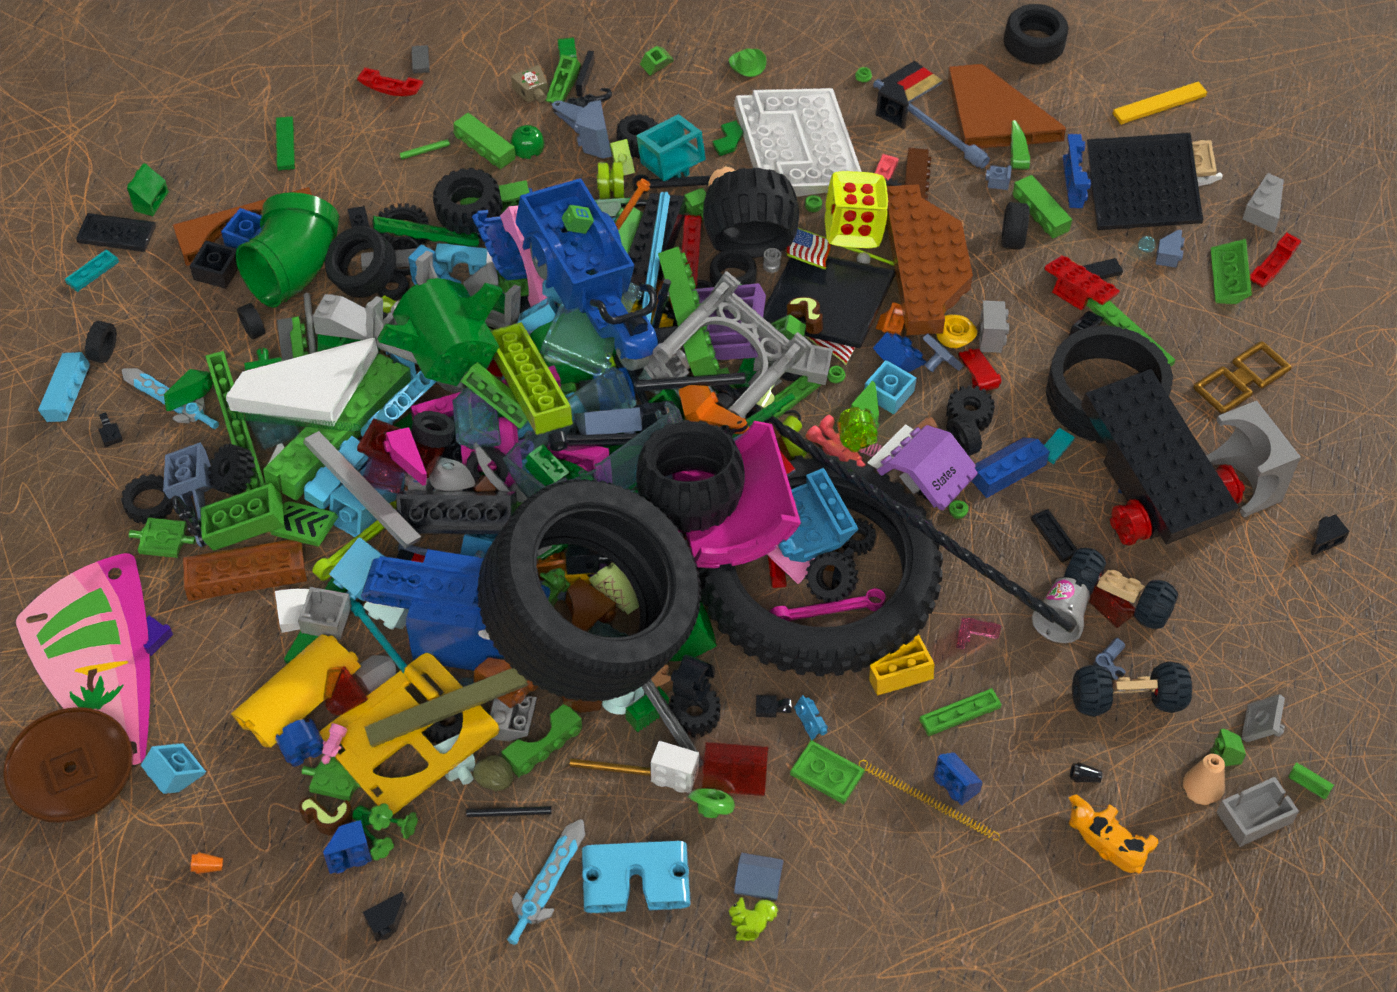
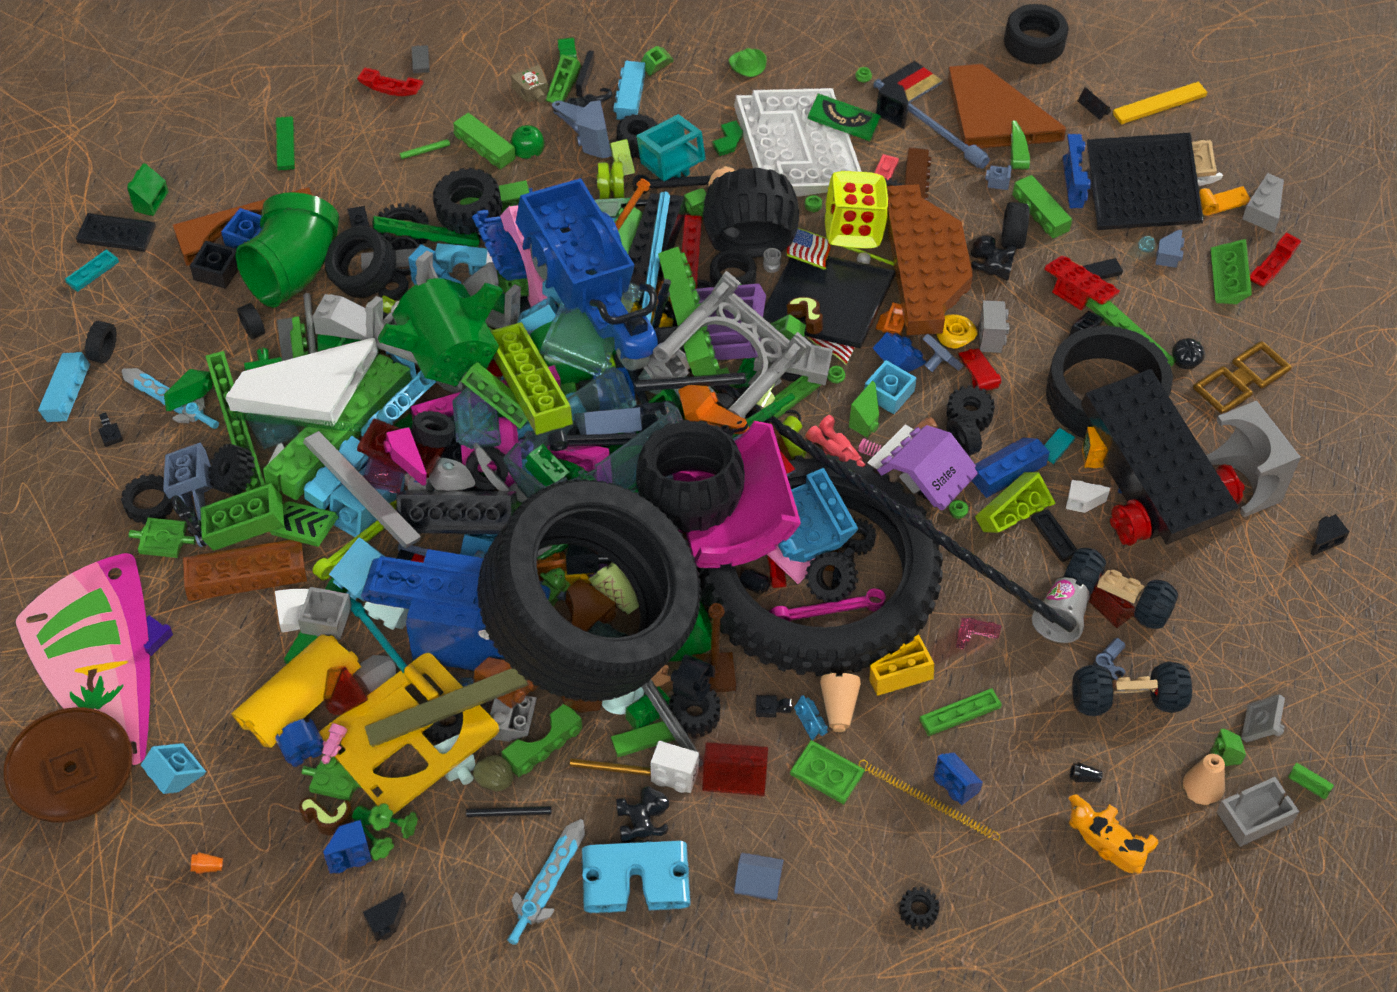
reddish brown slope [473,475,496,492] -> none
bright green brick [562,205,594,234] -> none
bright green hat [687,788,735,818] -> none
lime animal [729,897,778,941] -> none
clear neon green brick [837,407,878,452] -> none
none -> bright green tile [611,721,675,757]
none -> medium azure brick [614,61,645,120]
none -> black animal [616,786,669,843]
none -> reddish brown tile [692,603,736,692]
none -> black brick [740,569,770,595]
none -> green tile [807,93,881,141]
none -> light nougat cone [820,673,861,732]
none -> black tyre [899,887,940,930]
none -> black animal [970,235,1016,280]
none -> lime wedge [975,472,1056,533]
none -> white slope [1066,480,1110,513]
none -> black hinge [1077,87,1111,120]
none -> light orange brick [1082,427,1108,469]
none -> black piece [1172,338,1205,370]
none -> light orange door [1199,186,1251,216]

